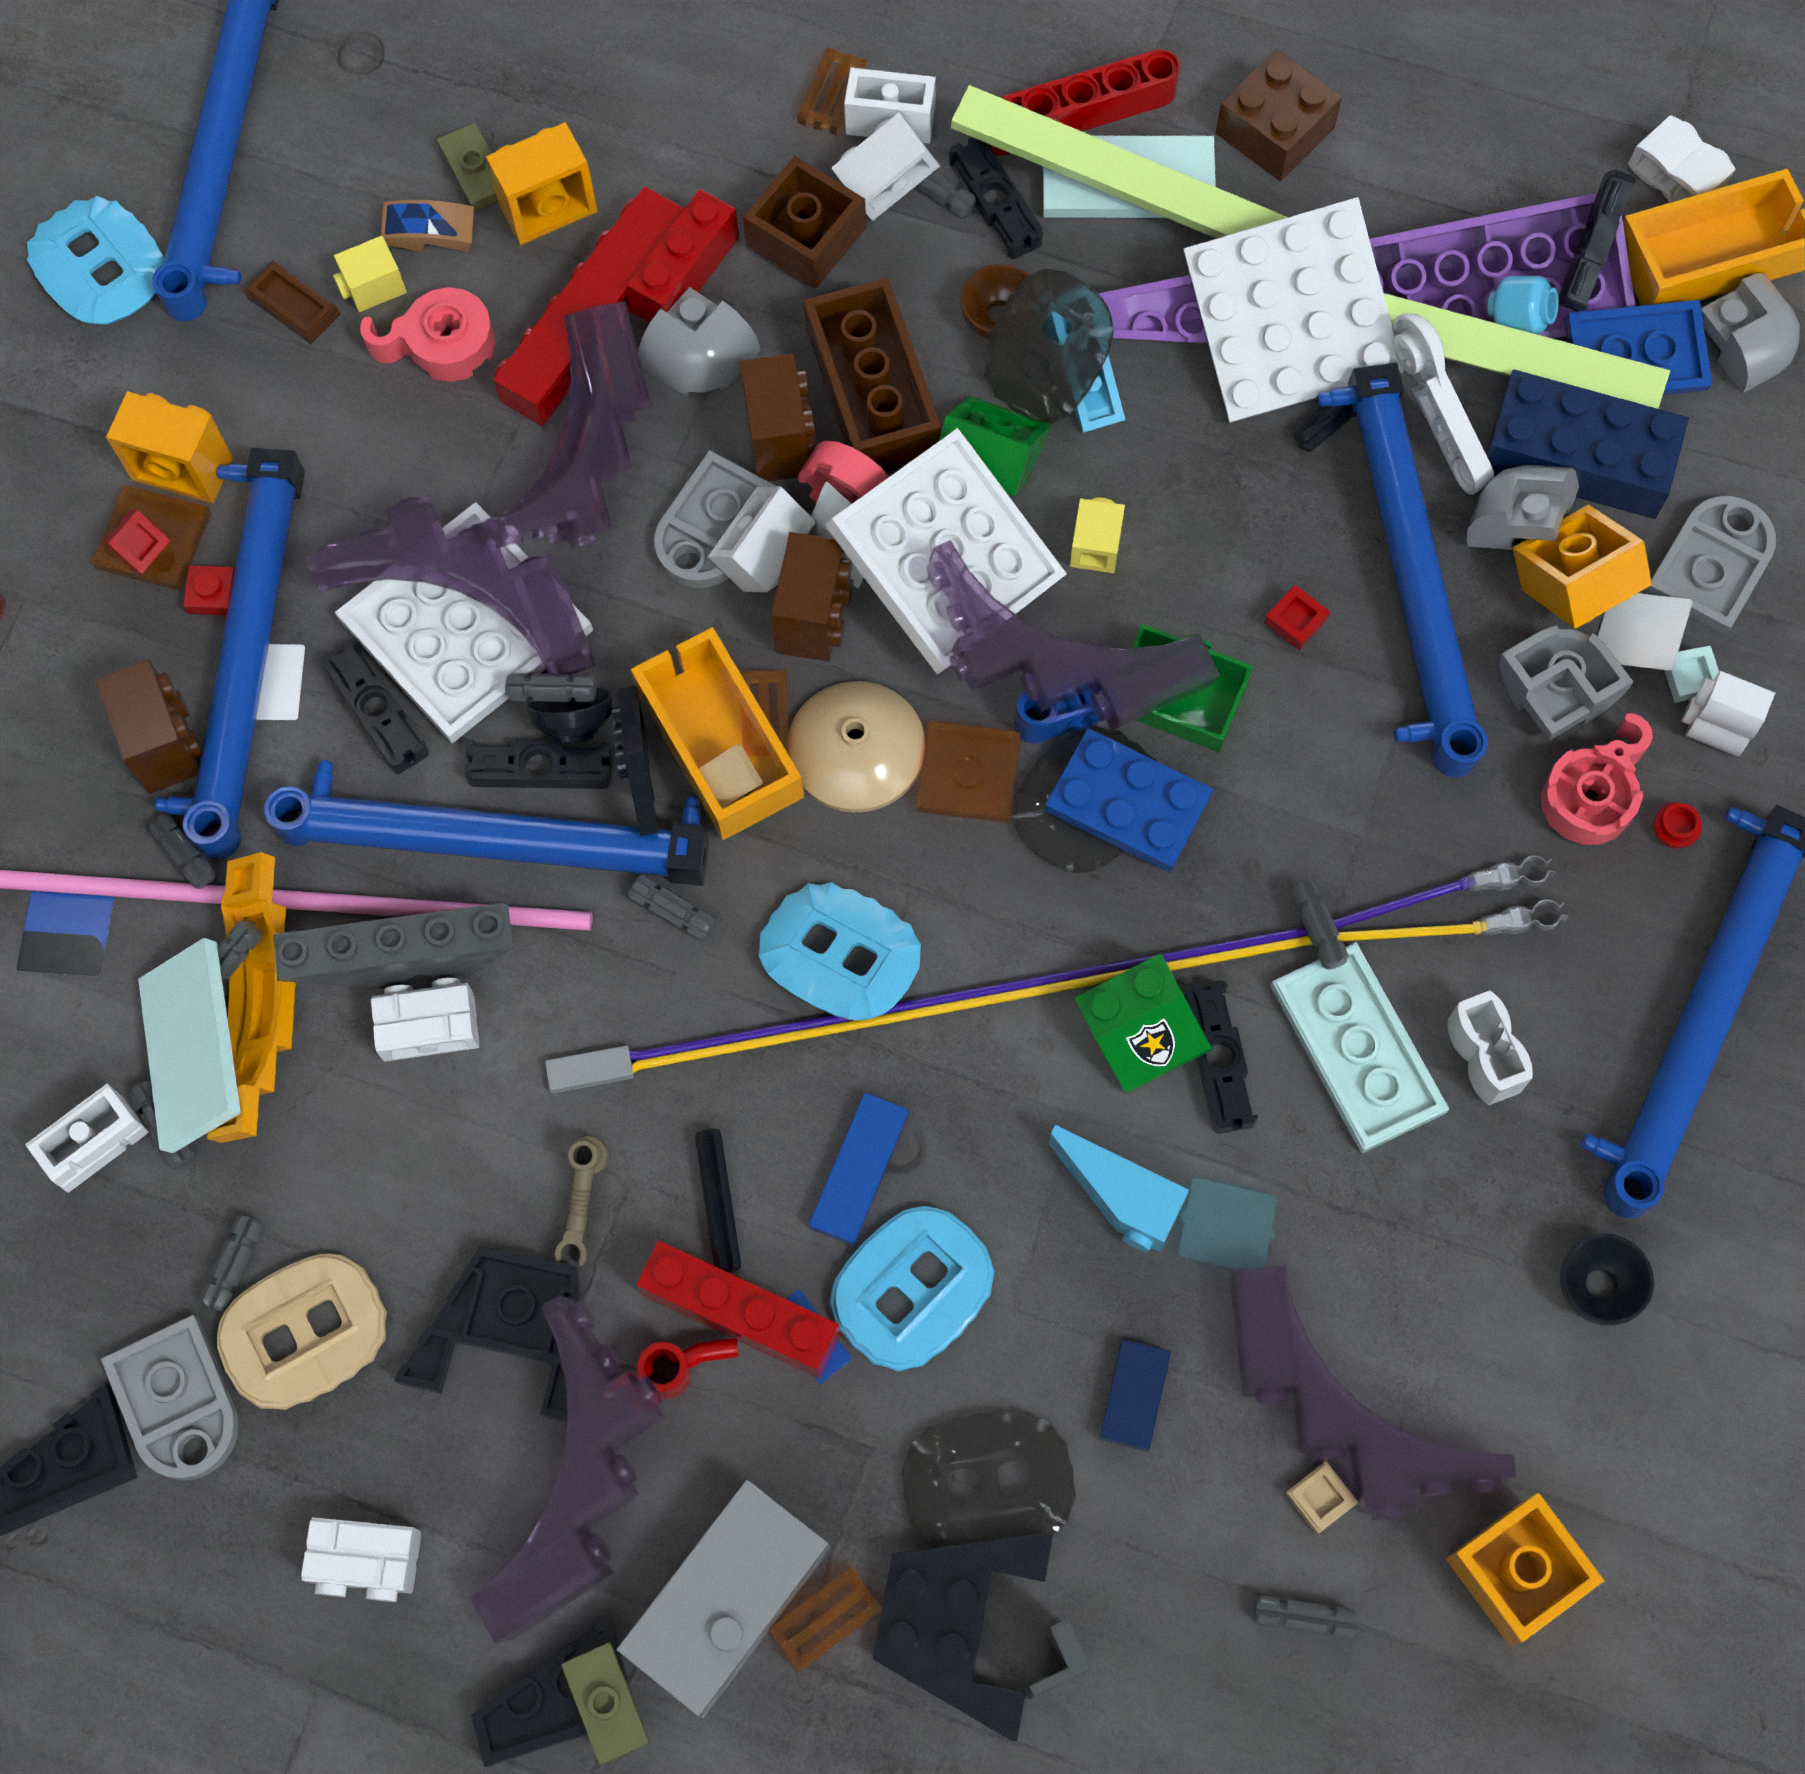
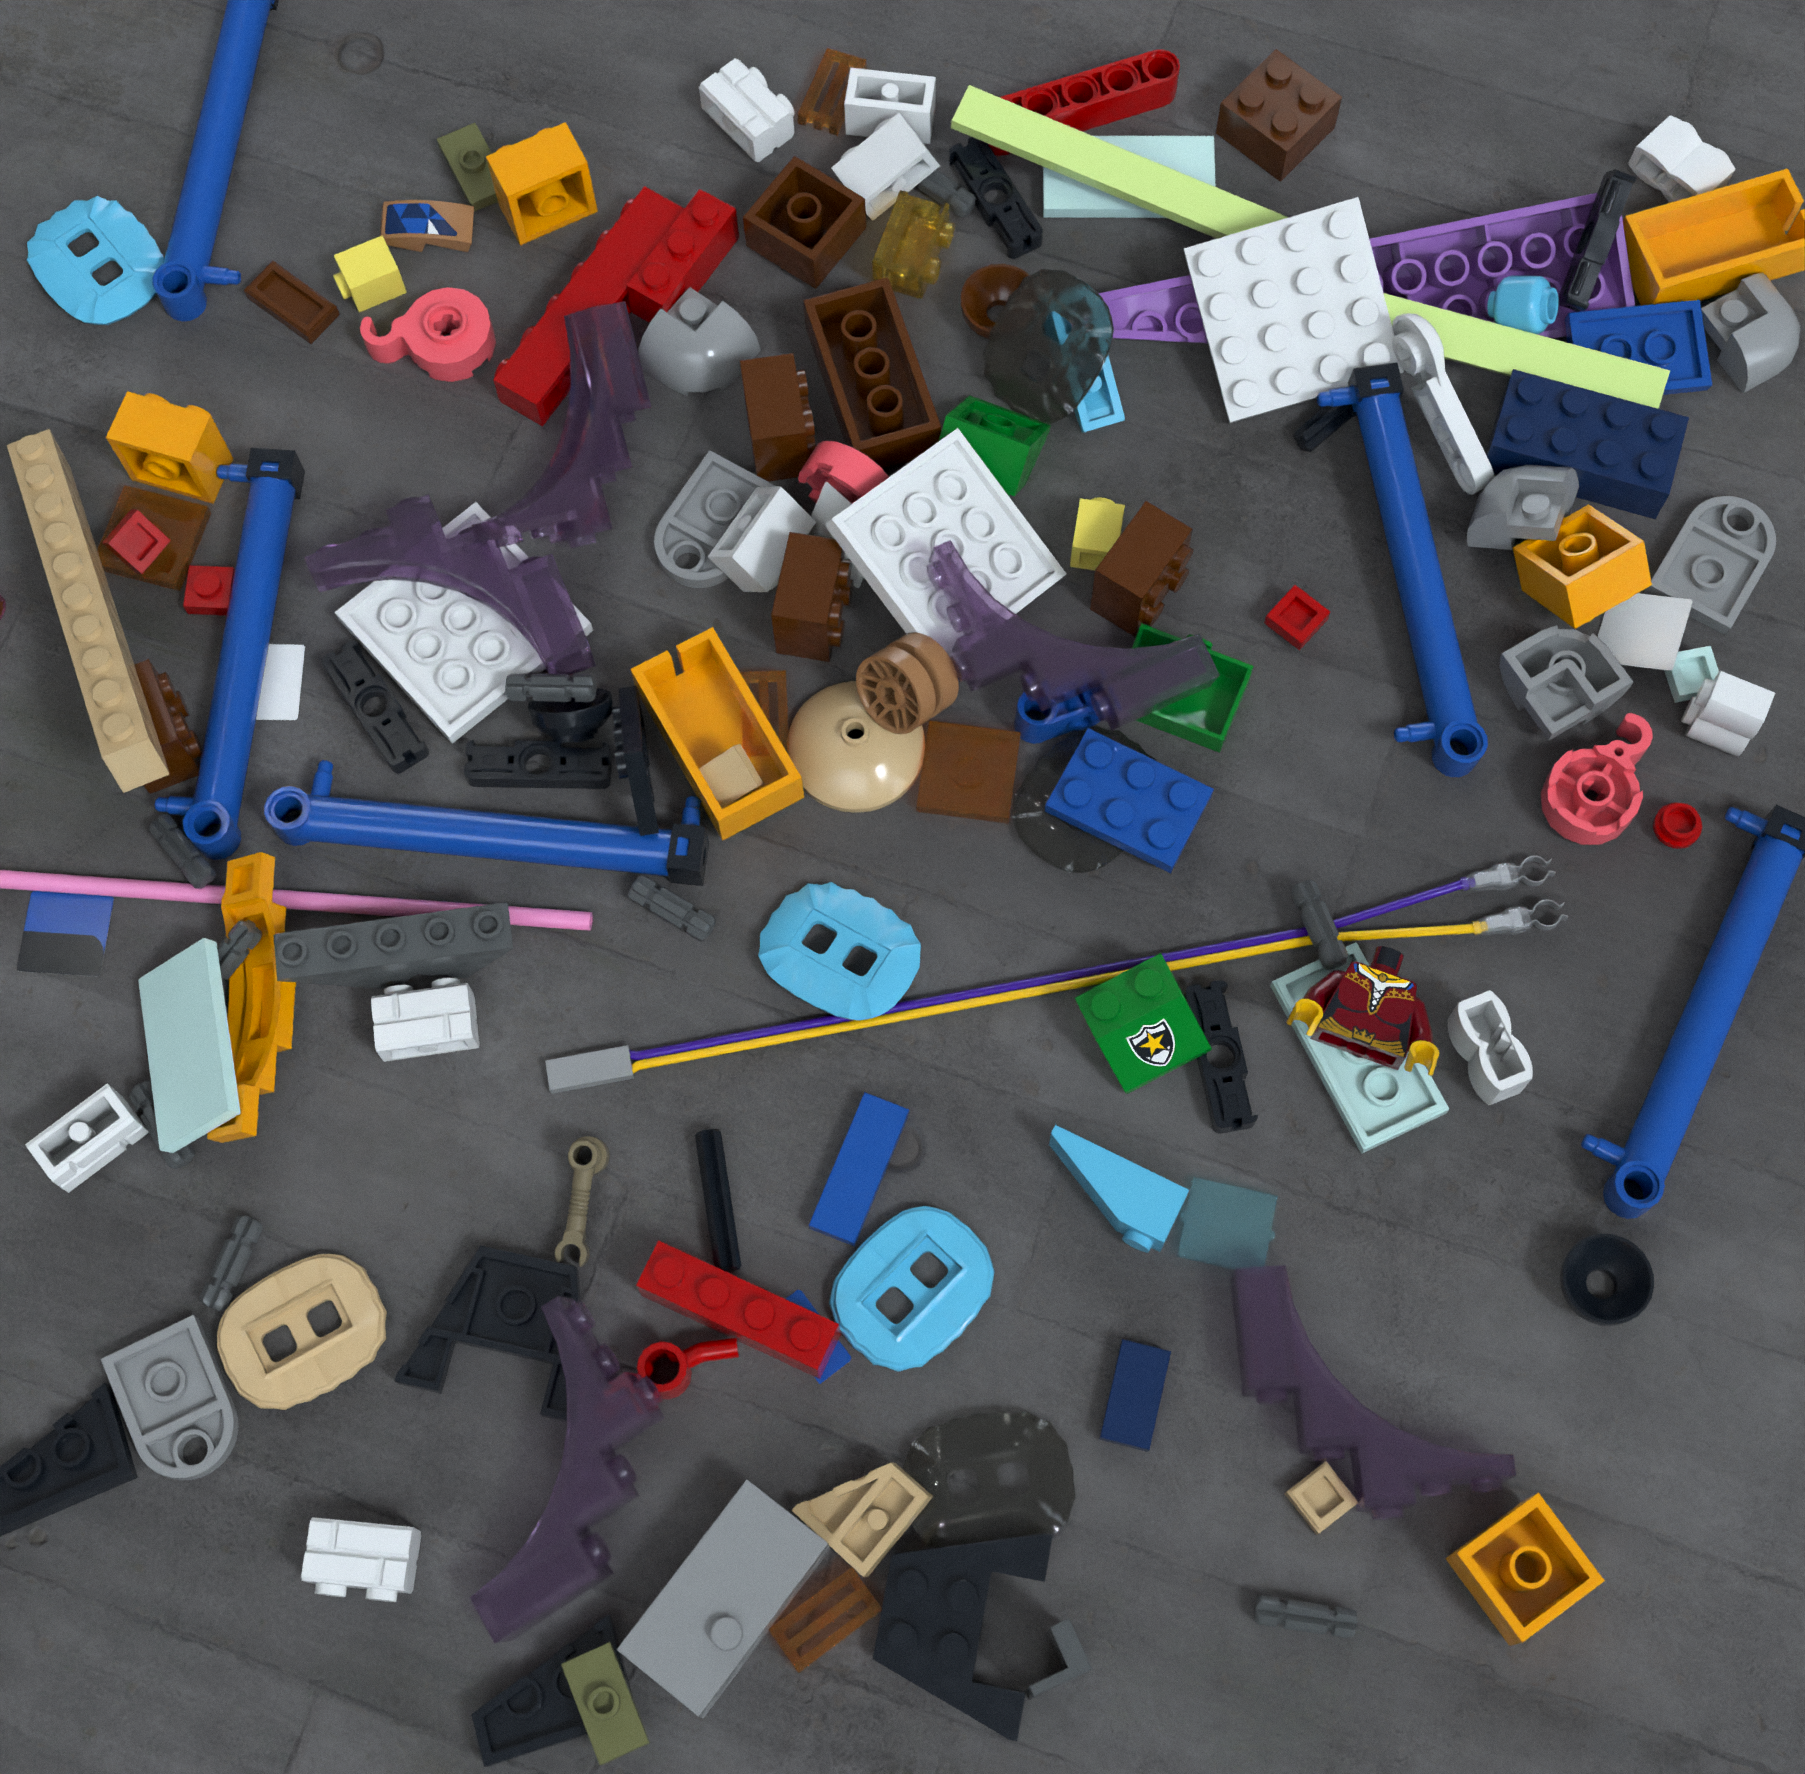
none -> tan brick [7,429,170,793]
none -> white brick [699,58,795,162]
none -> tan wing [792,1462,933,1577]
none -> medium nougat wheel [856,632,959,734]
none -> clear yellow hinge [872,190,955,299]
none -> reddish brown brick [1090,501,1194,638]
none -> torso [1286,946,1440,1076]

